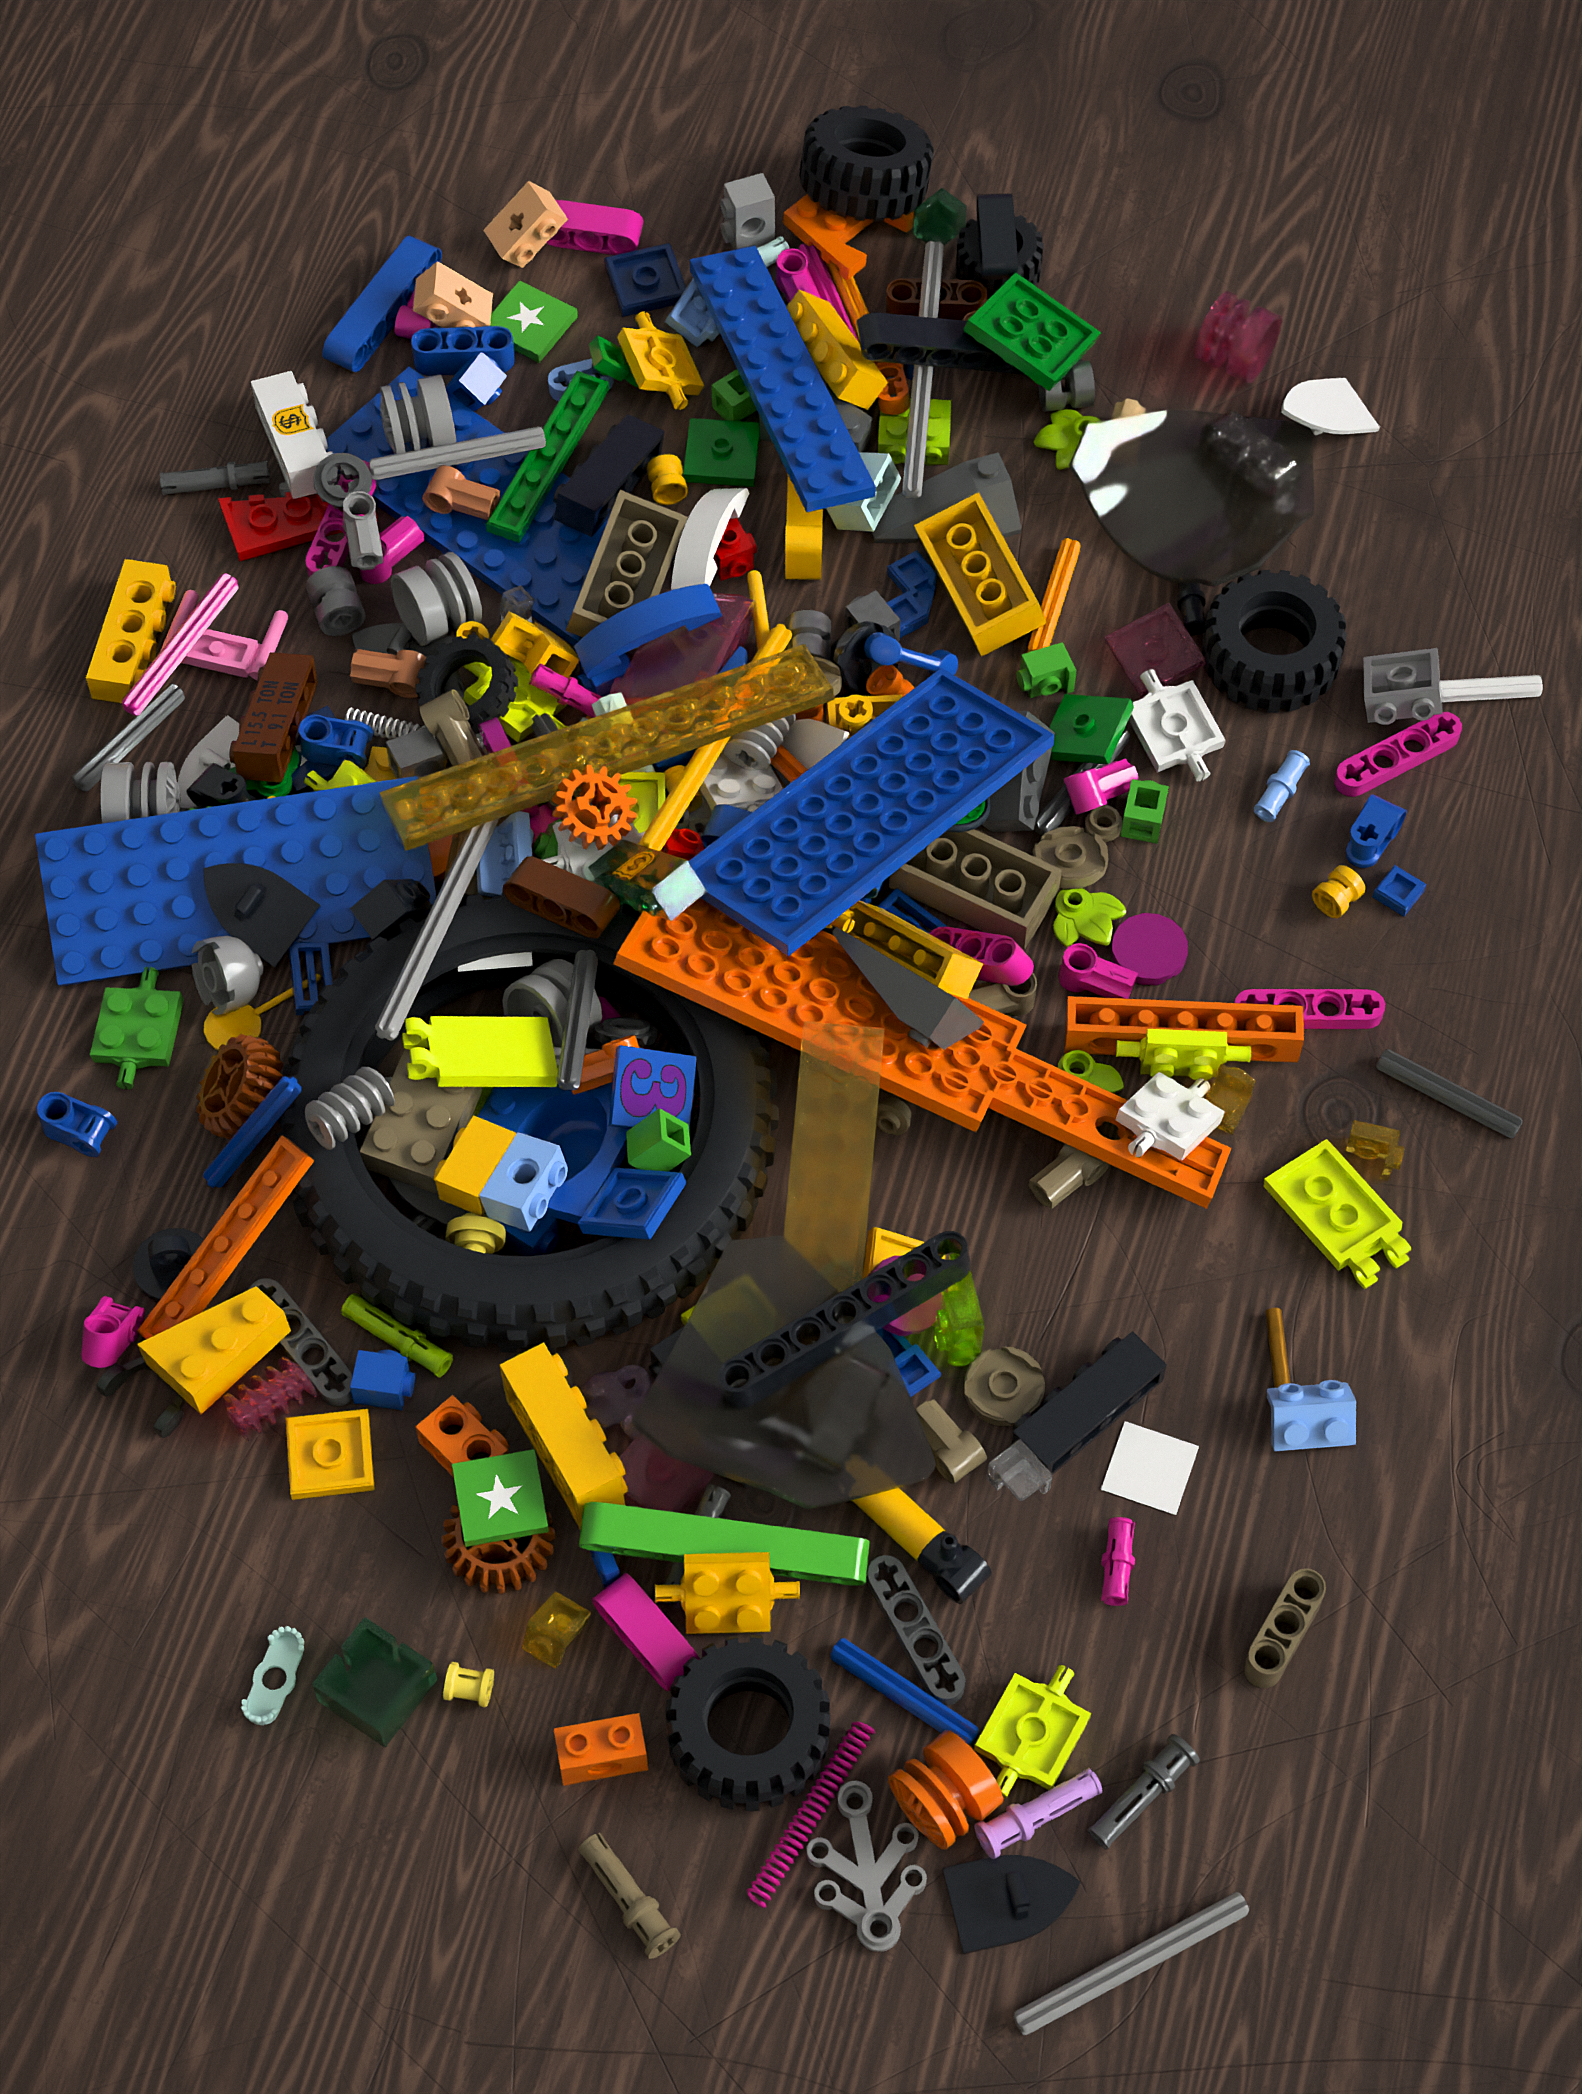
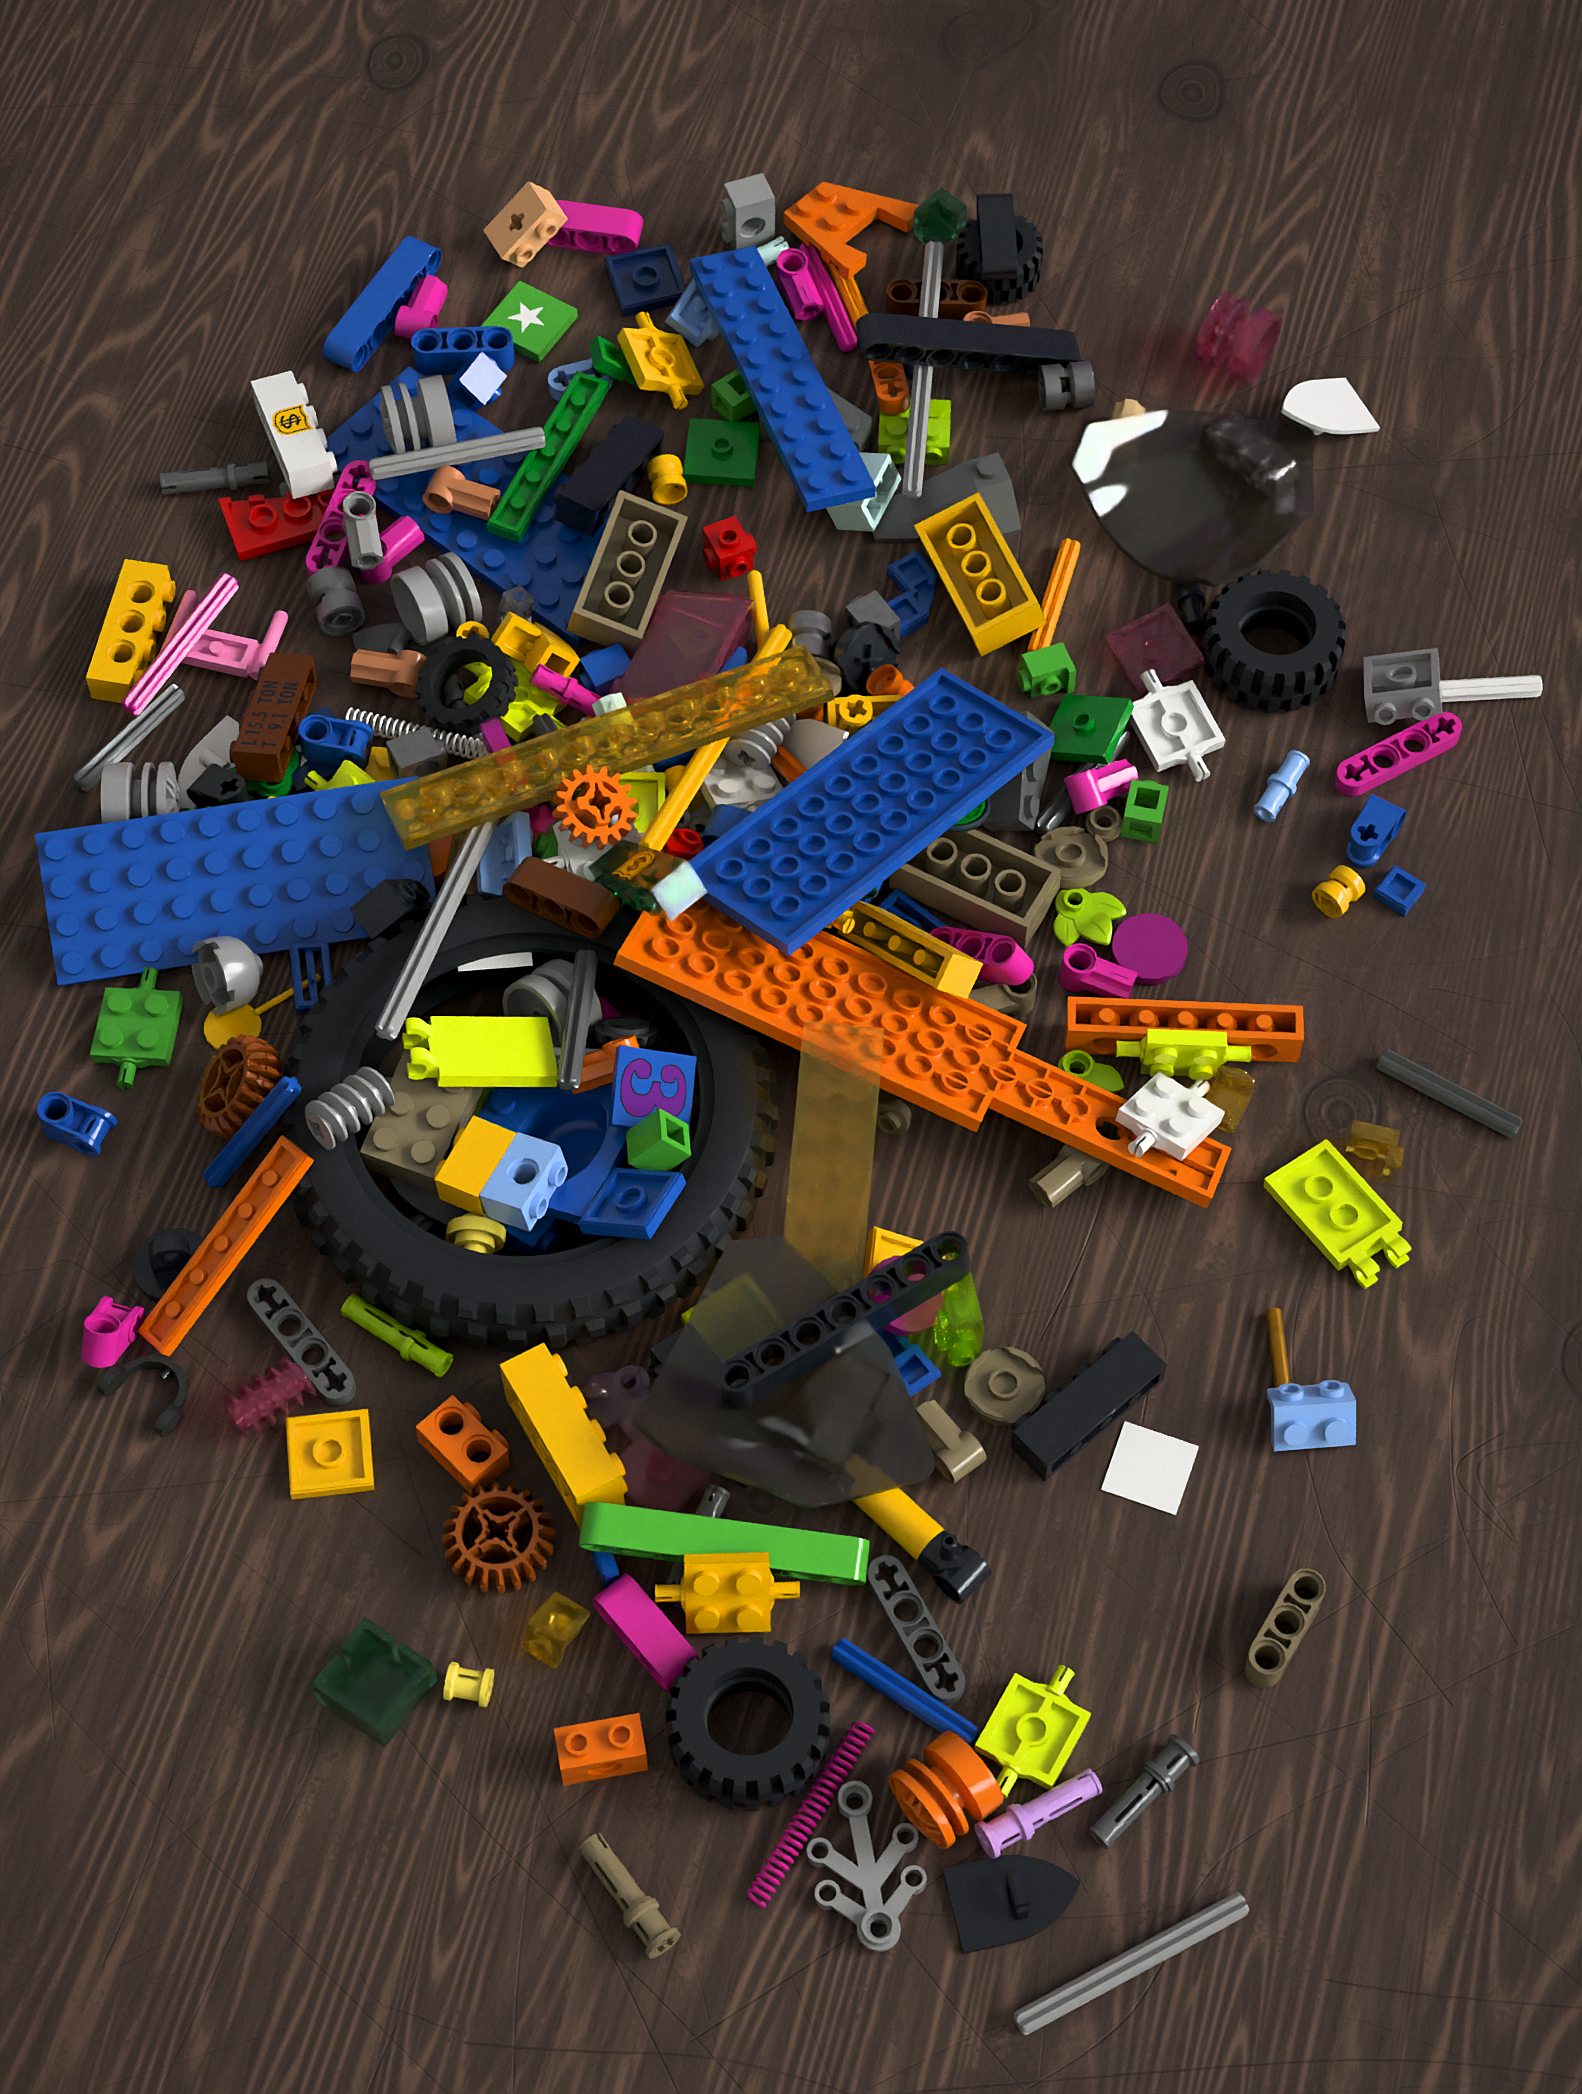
yellow wedge [137,1286,291,1415] -> none
black shield [203,863,321,967] -> none
light aqua piece [241,1626,304,1725] -> none
dark grey gear [314,453,372,509] -> none
blue brick [350,1350,415,1410] -> none
light nougat brick [413,261,493,328] -> none
dark tan piece [420,689,486,771] -> none
bright green tile [452,1449,549,1547] -> none
blue slope [574,583,722,679] -> none
white slope [671,488,749,590] -> none
yellow beam [785,475,823,580] -> none
yellow brick [786,289,888,410] -> none
black tyre [799,105,934,222] -> none
dark grey wedge [832,927,984,1049] -> none
blue bar [864,632,958,675] -> none
green plate [963,272,1101,391] -> none
clear panel [987,1439,1053,1501] -> none
lime plate [1034,409,1104,470] -> none
dark pink pin [1101,1517,1135,1606] -> none
dark pink beam [1235,989,1386,1029] -> none

